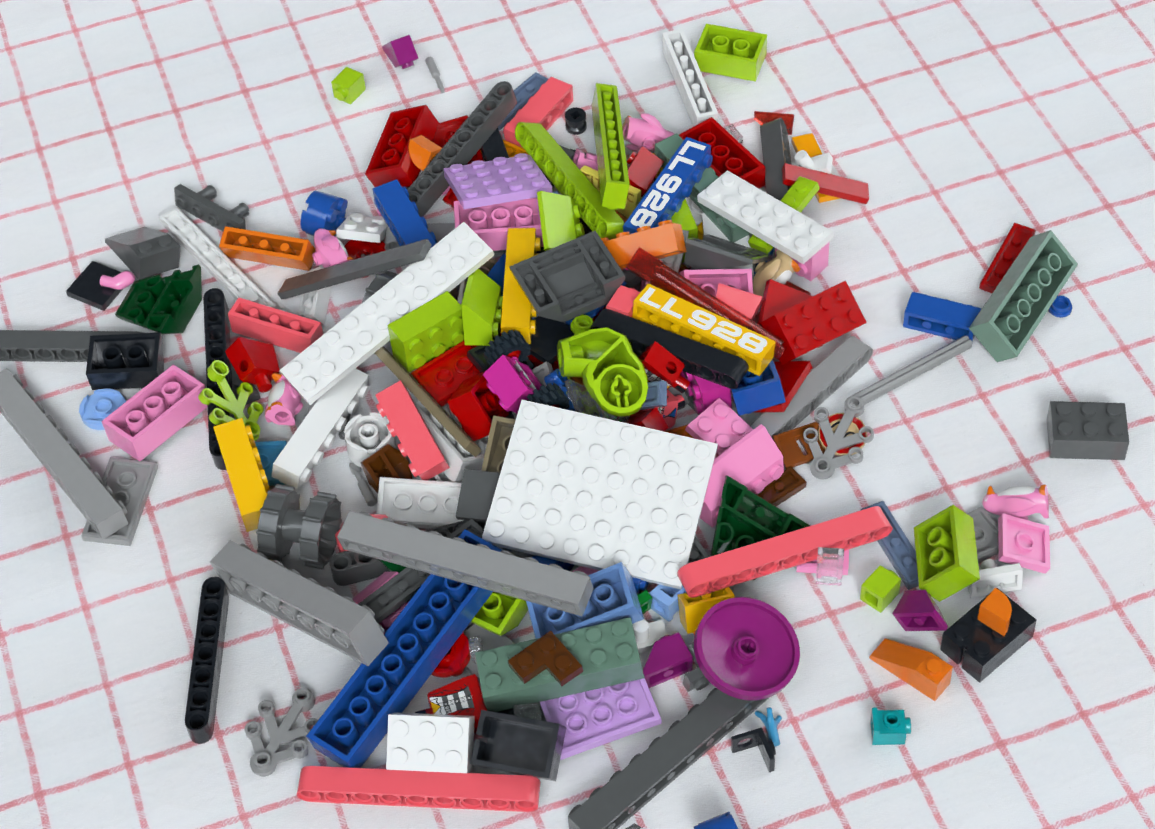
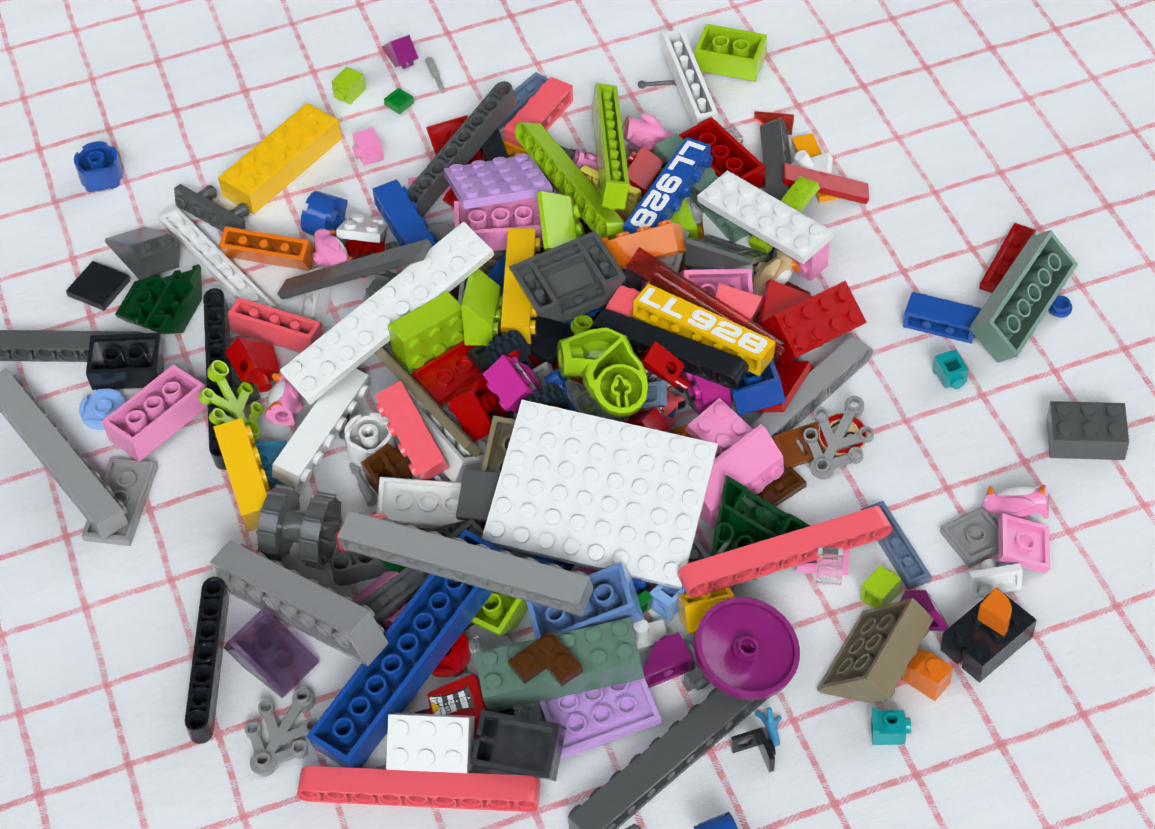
bright pink arm [100,271,135,290] -> none
red brick [365,105,439,187] -> none
orange brick [409,135,442,171] -> none
black wheel [565,107,587,135] -> none
light grey axle [853,336,972,407] -> none
lime brick [914,505,980,602] -> none
none -> blue brick [74,141,123,192]
none -> yellow brick [218,103,342,214]
none -> clear purple slope [224,606,320,698]
none -> bright pink brick [352,127,384,166]
none -> green plate [384,88,414,114]
none -> dark grey hinge [638,80,676,89]
none -> dark tan slope [817,598,934,703]
none -> teal brick [932,349,969,389]

